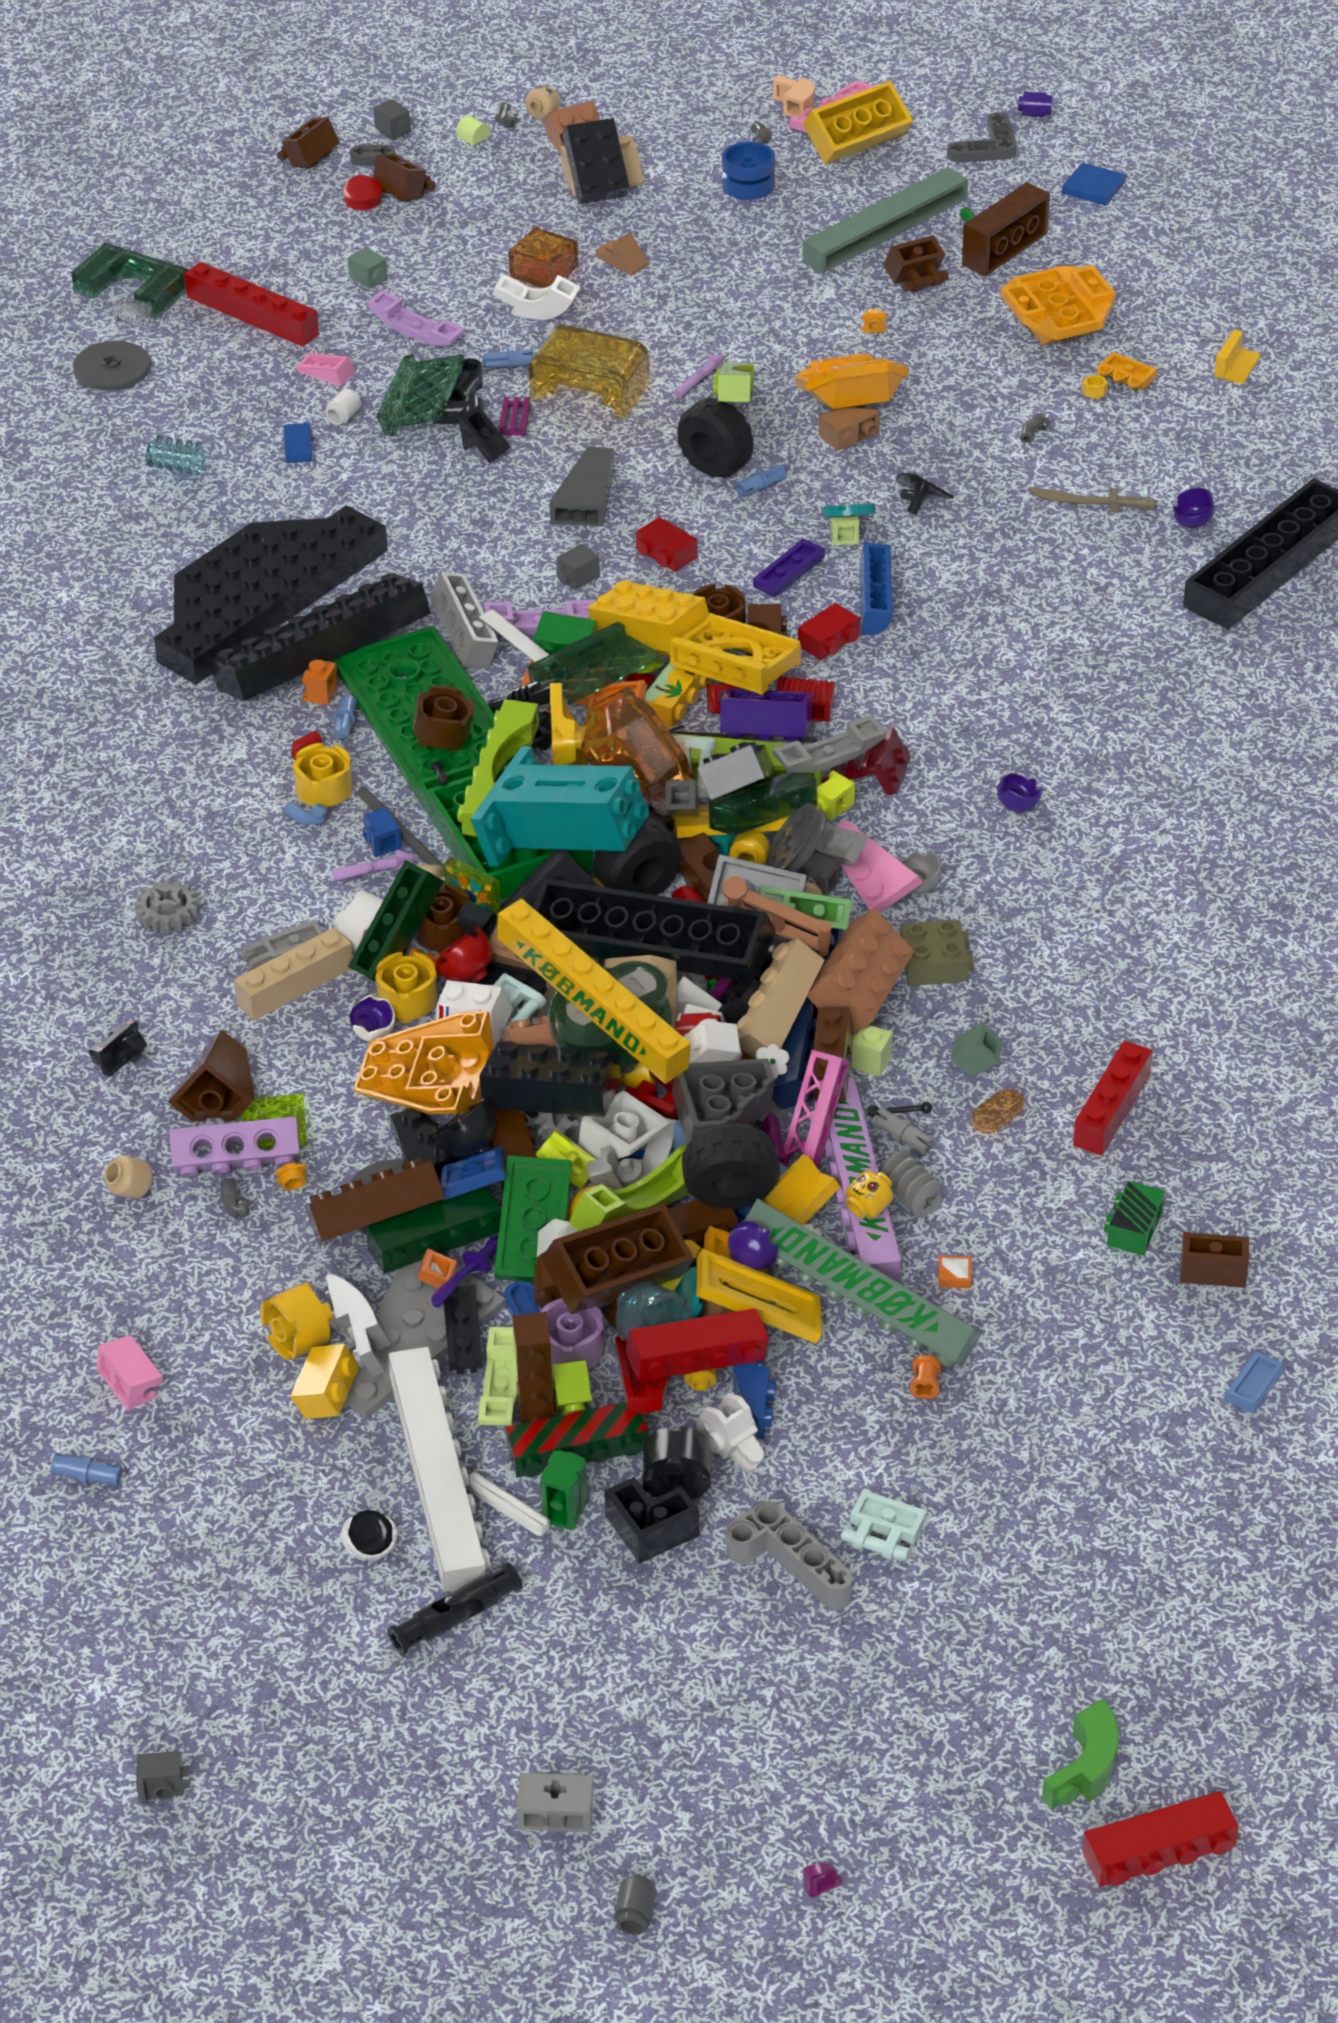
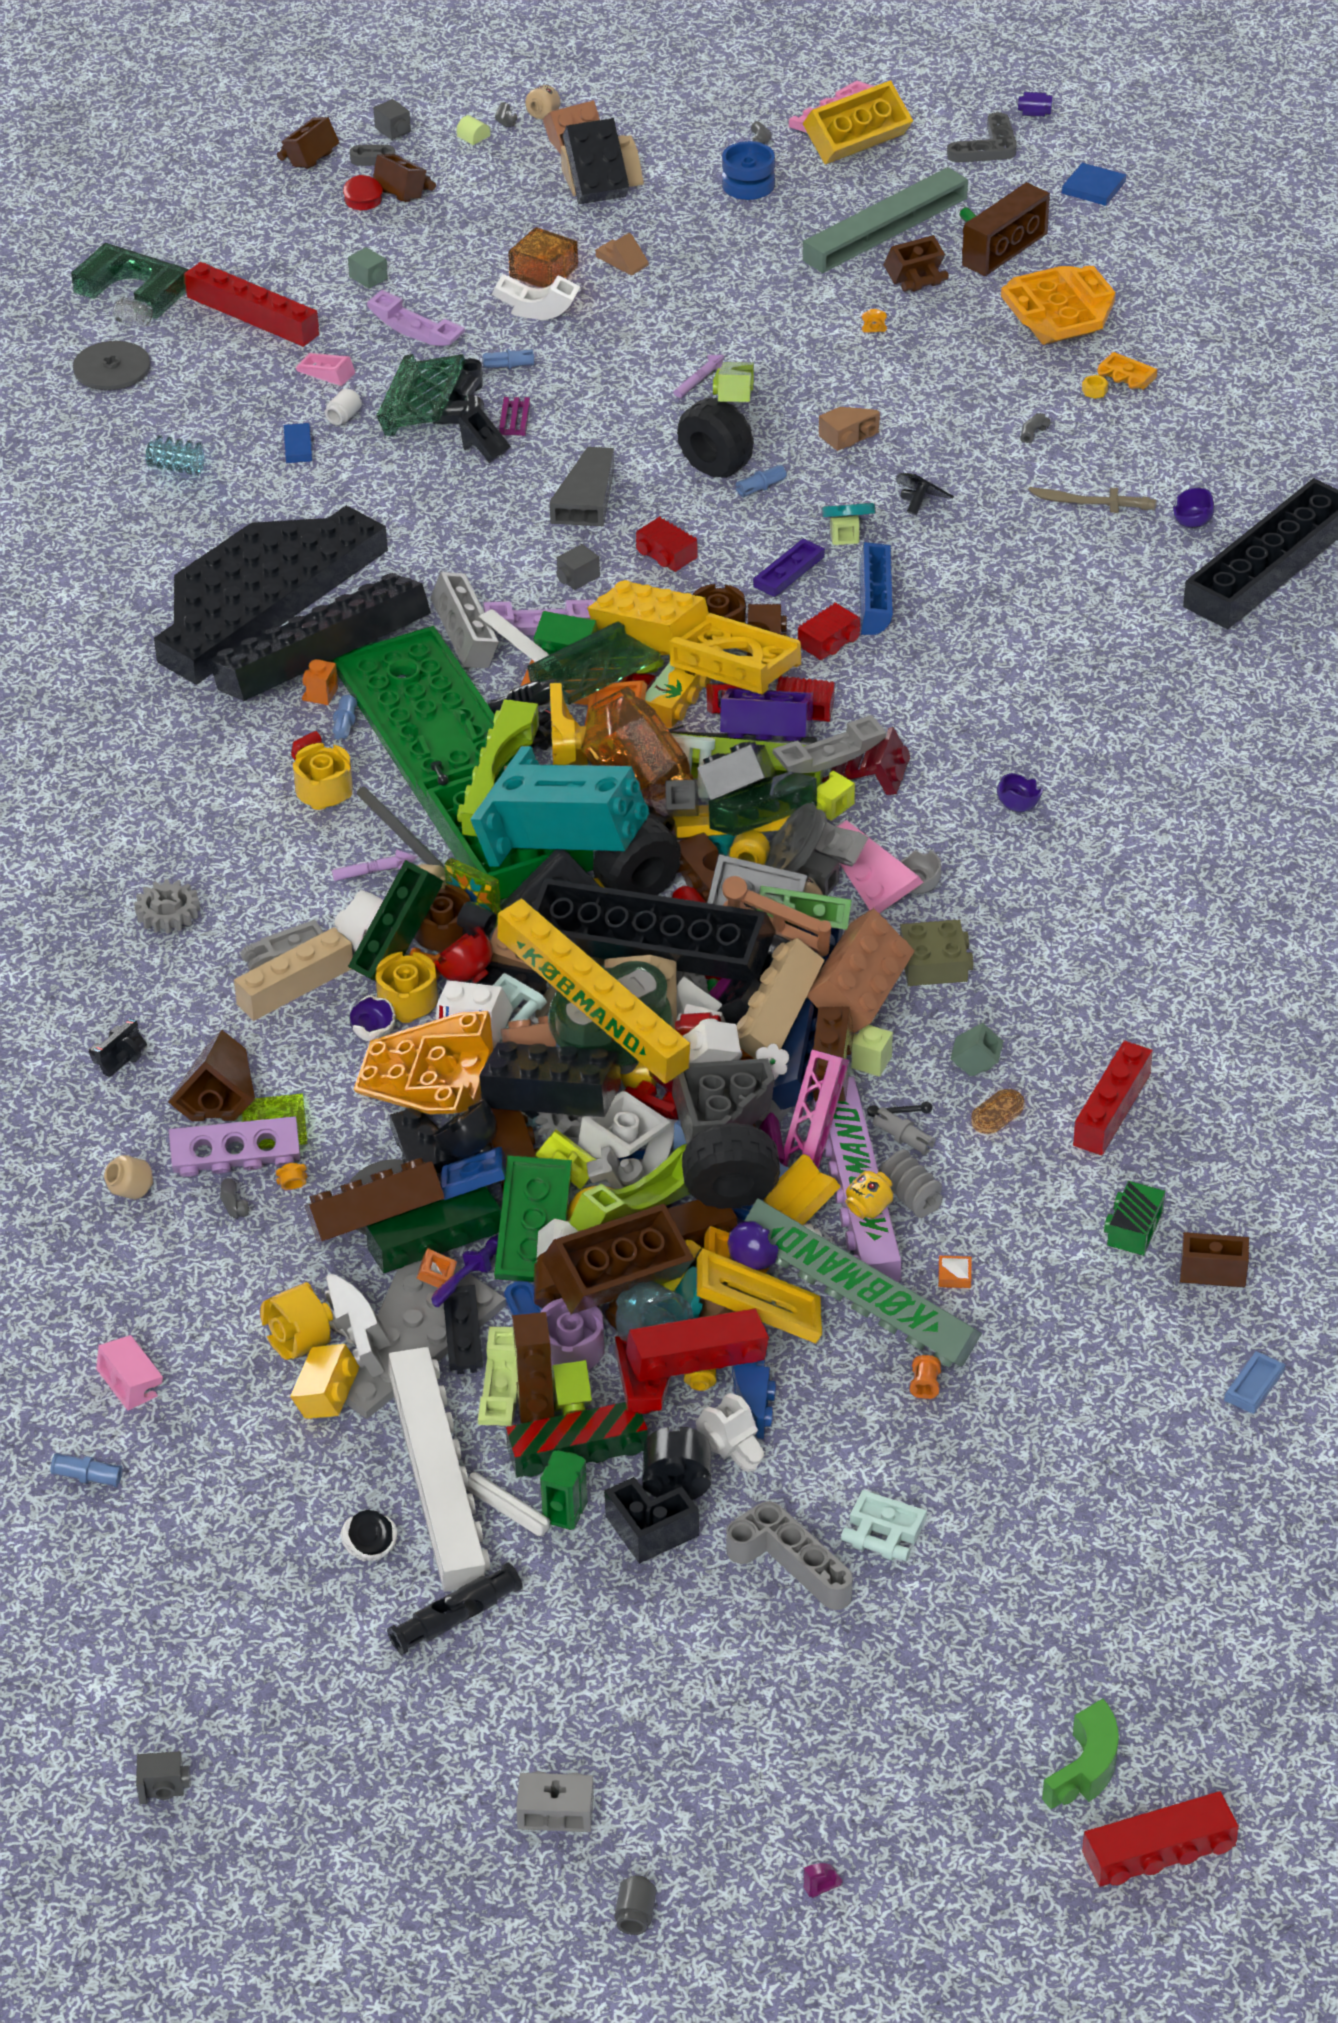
medium blue arm [284,802,328,825] -> none
blue brick [362,807,402,858] -> none
reddish brown brick [412,685,474,751] -> none
clear yellow windscreen [529,325,649,419] -> none
light nougat brick [773,75,814,118] -> none
light orange piece [795,353,909,409] -> none
yellow panel [1214,329,1261,384] -> none

